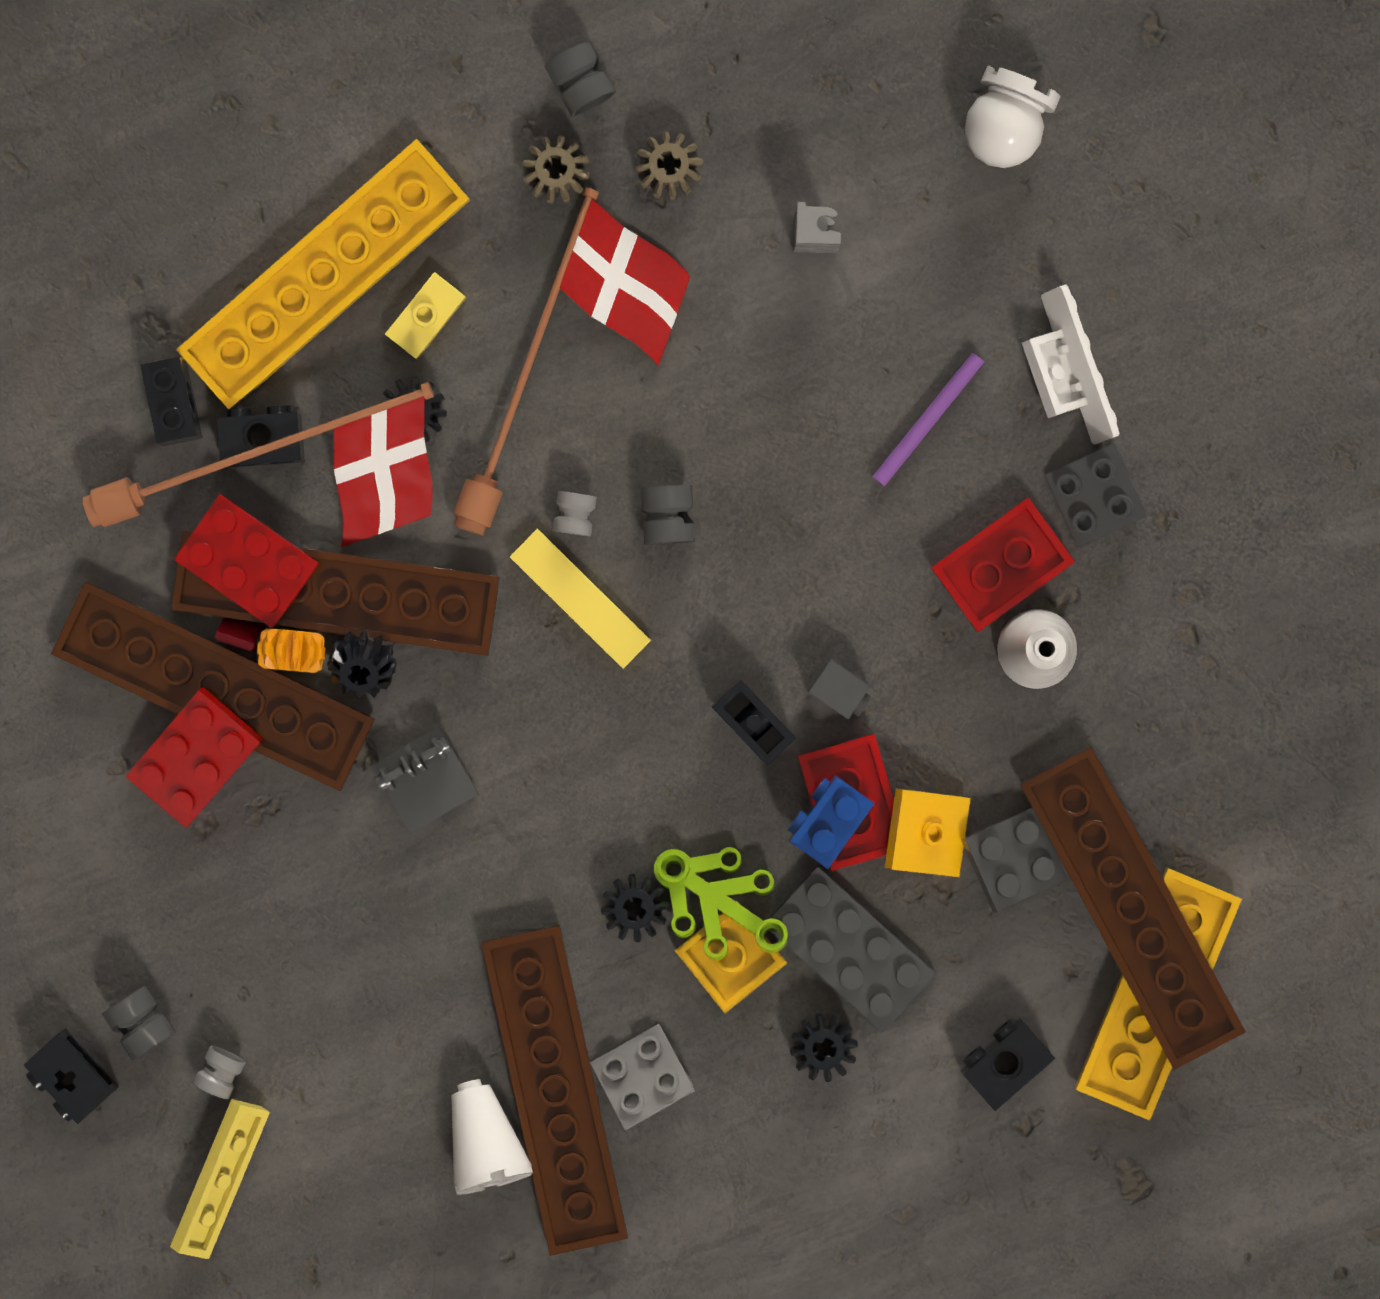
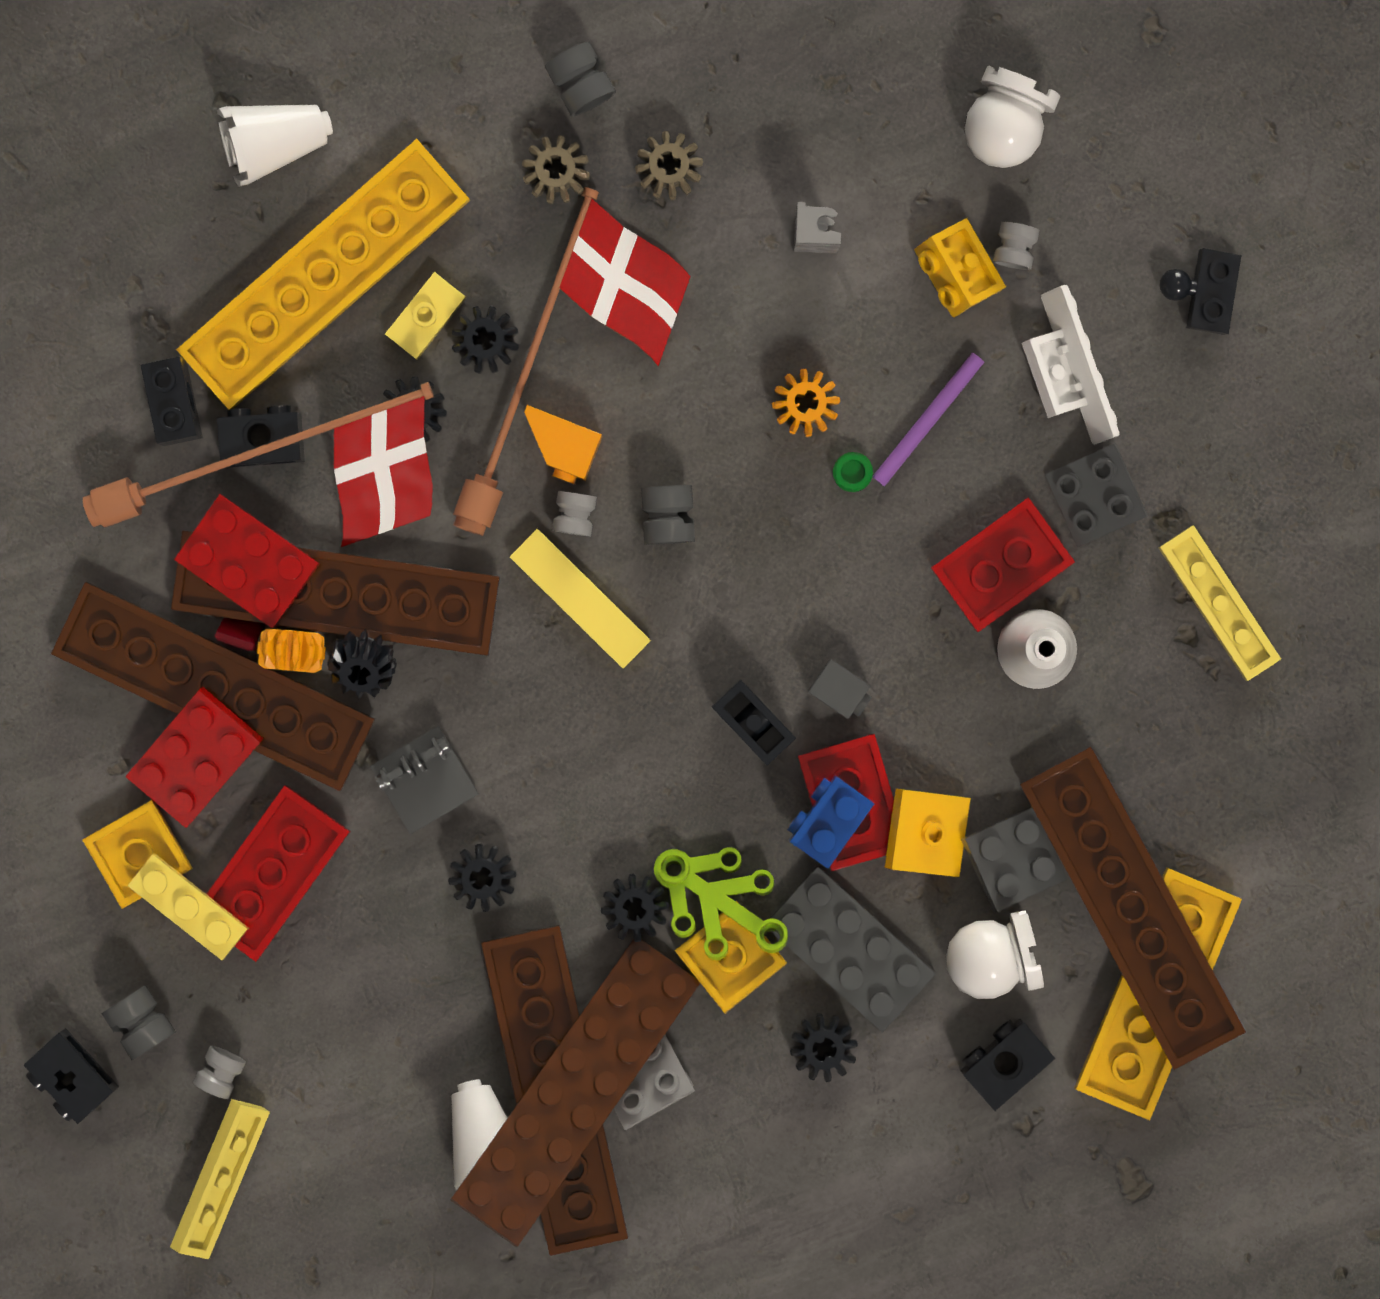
none -> yellow plate [82,800,193,909]
none -> light yellow plate [128,854,249,960]
none -> red plate [207,785,351,962]
none -> white cone [217,105,333,187]
none -> black gear [448,843,517,912]
none -> reddish brown plate [450,939,700,1247]
none -> black gear [452,306,519,374]
none -> light orange slope [524,405,603,484]
none -> light orange gear [772,369,840,437]
none -> green tile [833,452,873,492]
none -> yellow bracket [914,218,1006,318]
none -> white tile [946,910,1044,999]
none -> light grey wheel [992,222,1040,270]
none -> light yellow plate [1158,525,1281,681]
none -> black plate [1159,248,1242,335]

